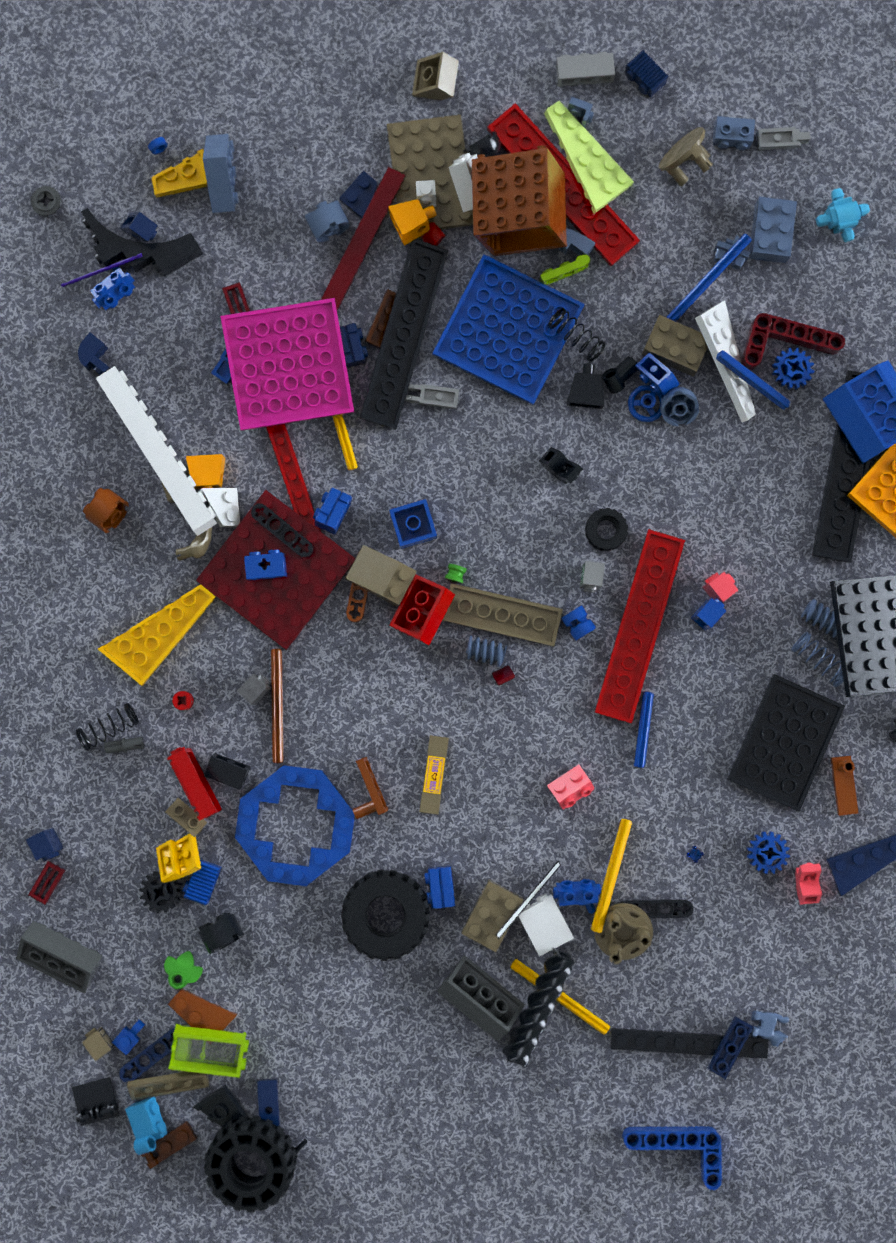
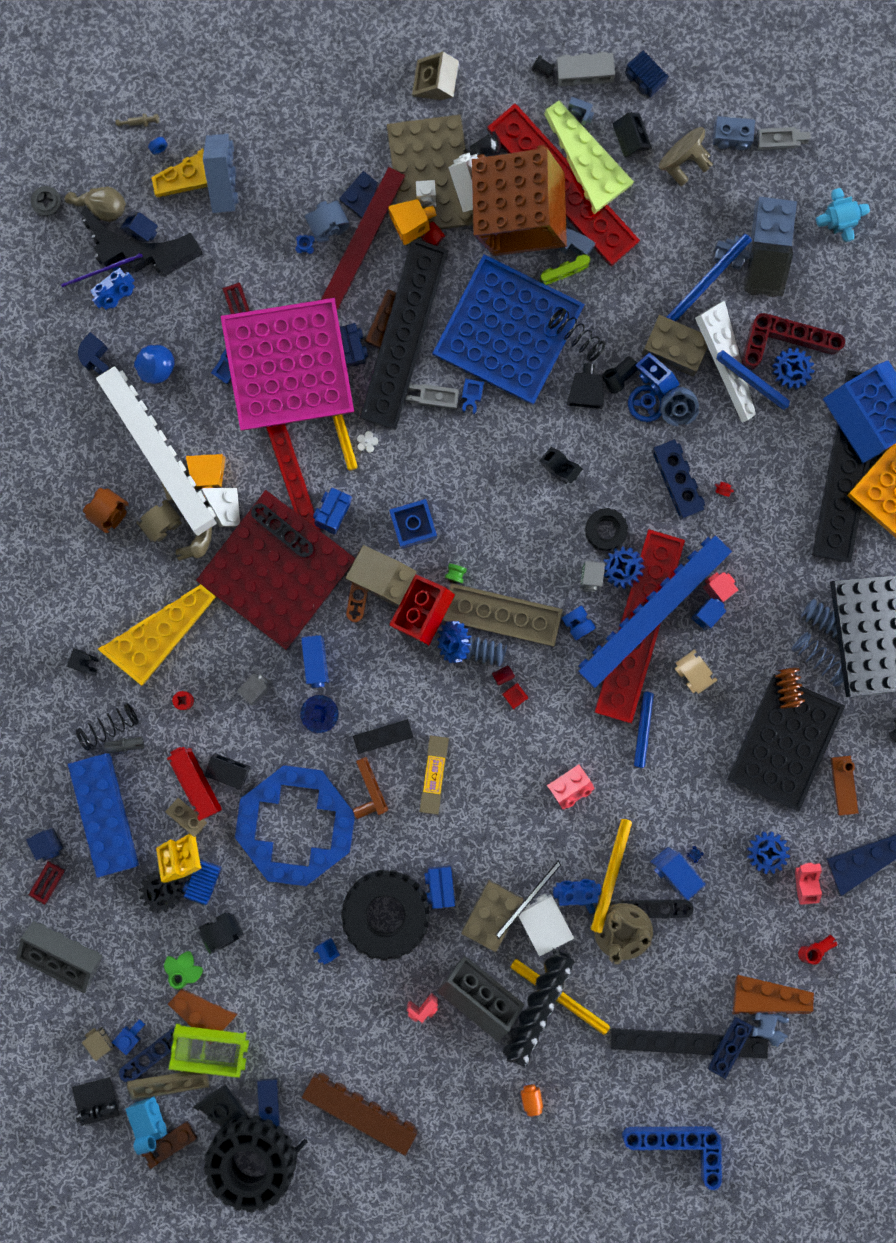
blue brick [244,550,287,581] -> none
dark orange axle [271,649,283,763] -> none
none -> dark tan hair [65,186,126,222]
none -> black hinge [66,648,99,675]
none -> blue brick [68,753,139,878]
none -> dark tan piece [115,113,160,127]
none -> blue piece [134,345,175,384]
none -> dark tan brick [136,500,182,542]
none -> blue plate [295,235,315,254]
none -> clear blue tile [300,695,339,733]
none -> blue brick [301,635,329,688]
none -> reddish brown brick [302,1072,417,1156]
none -> blue tile [313,938,340,965]
none -> black plate [353,719,414,754]
none -> white plant [357,431,378,453]
none -> coral bracket [407,993,438,1023]
none -> blue gear [437,621,471,663]
none -> blue plate [462,379,484,414]
none -> red tile [502,683,529,709]
none -> orange brick [520,1084,543,1116]
none -> black bush [531,55,556,80]
none -> blue brick [577,535,732,688]
none -> blue gear [604,546,645,589]
none -> black panel [613,112,652,157]
none -> blue brick [650,847,706,900]
none -> dark blue brick [652,439,705,520]
none -> tan brick [674,650,717,694]
none -> red plate [715,481,734,497]
none -> dark orange wing [732,975,814,1014]
none -> clear smoke brick [744,242,793,297]
none -> dark orange piece [775,667,805,709]
none -> red pin [798,935,838,965]

